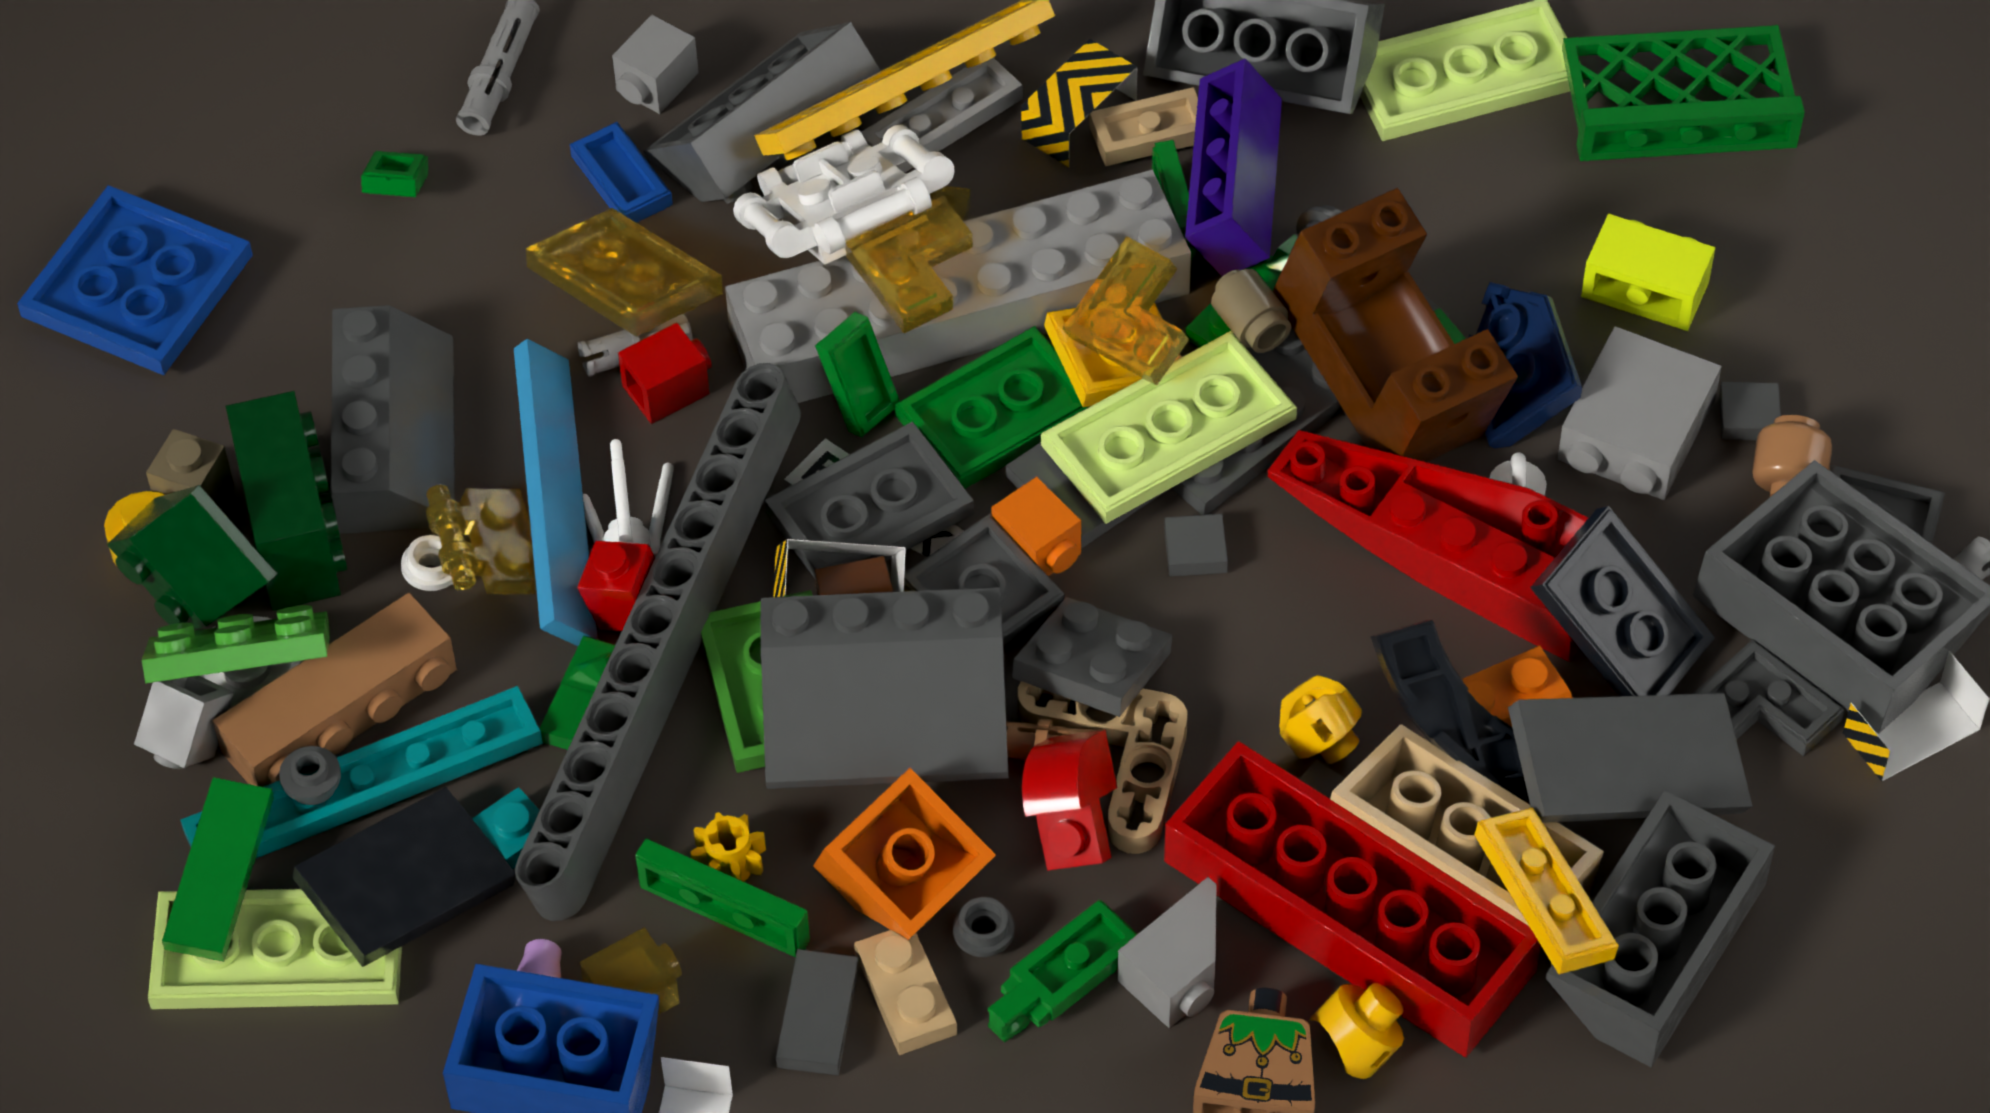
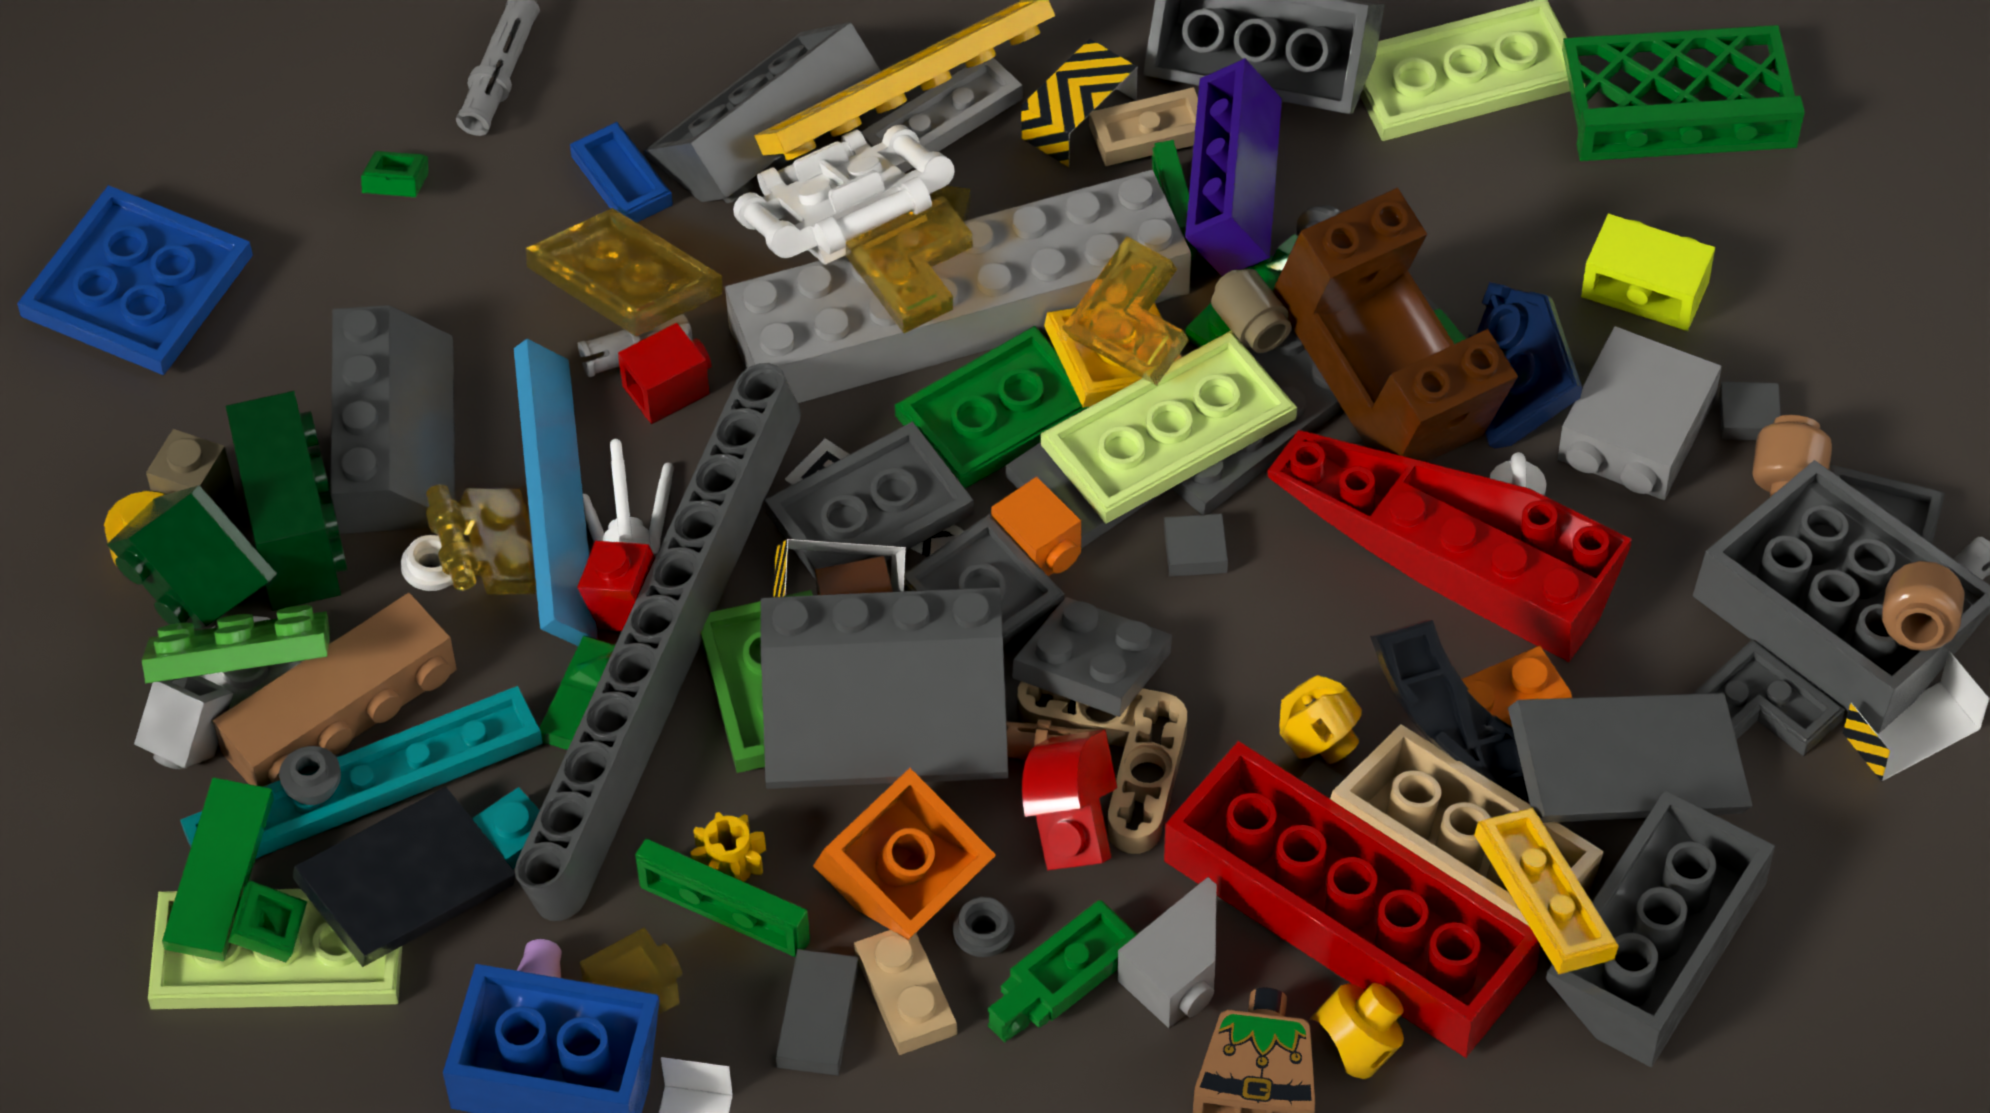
light grey brick [612,15,699,114] -> none
green tile [815,312,900,437] -> none
black tile [1530,506,1715,697] -> none
none -> green tile [228,881,308,963]
none -> medium nougat head [1882,561,1965,651]

